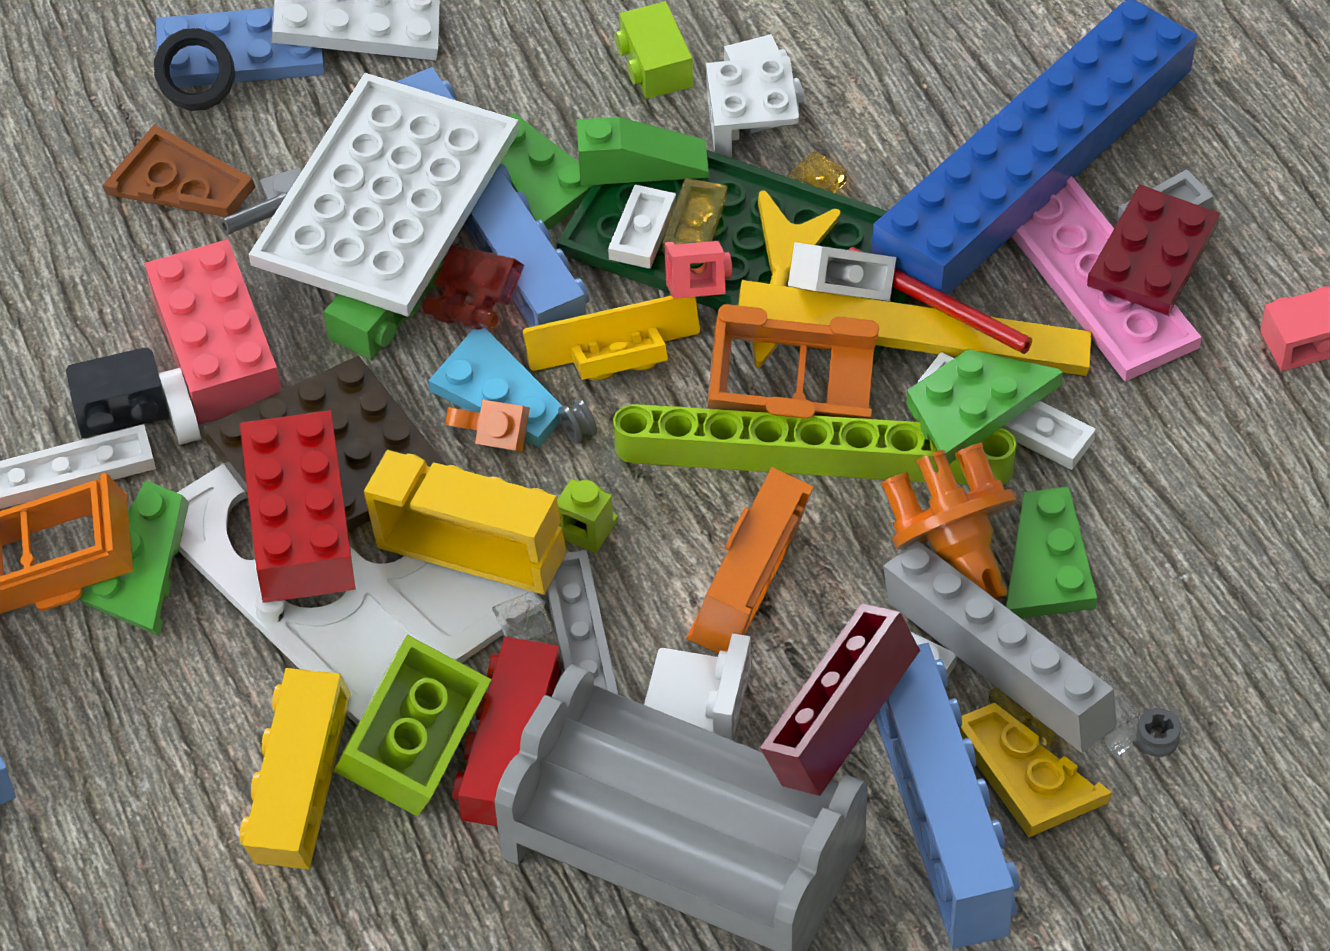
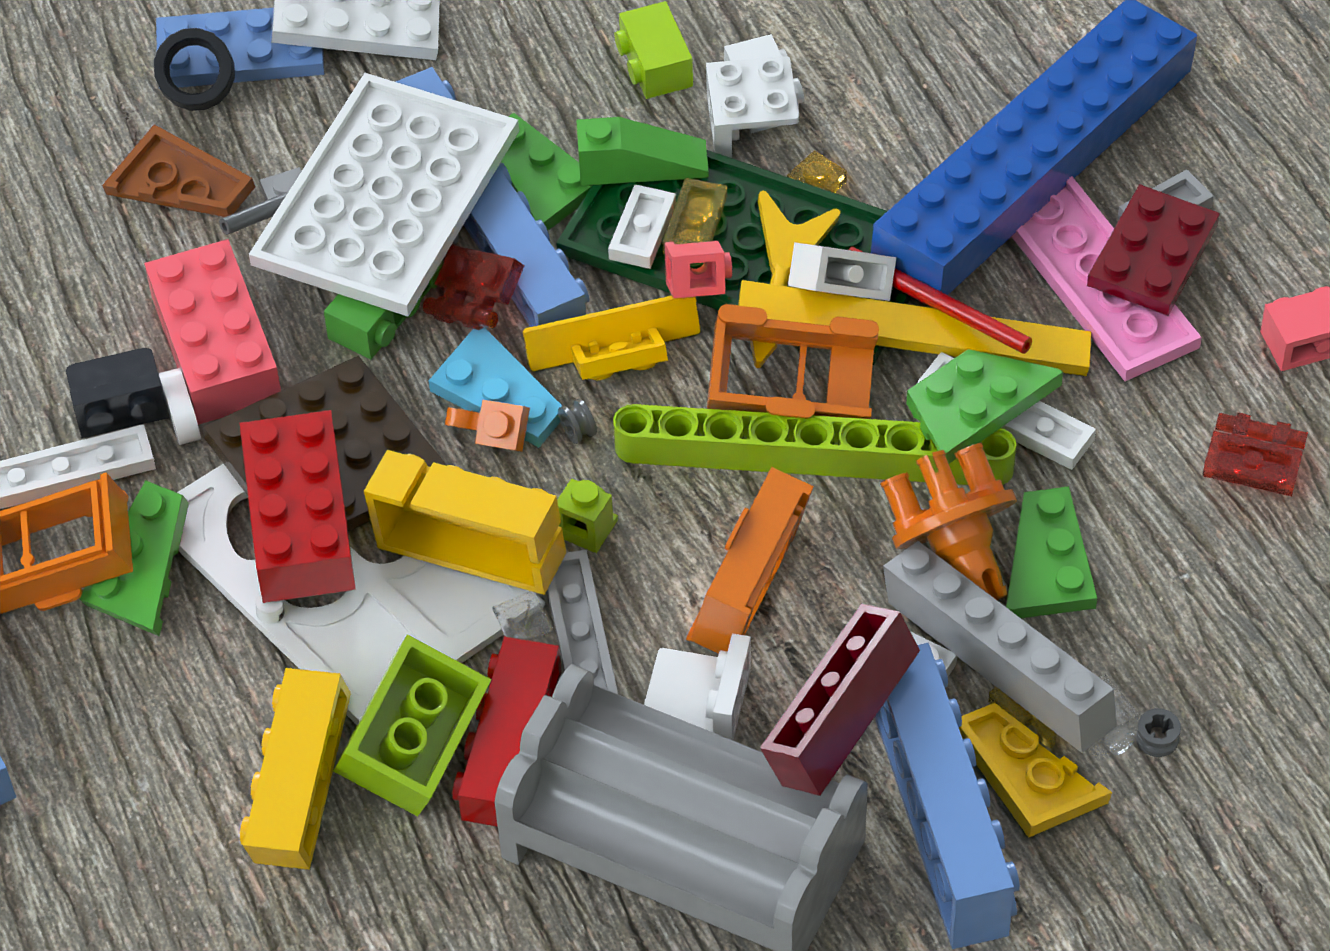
none -> clear red plate [1202,412,1308,496]

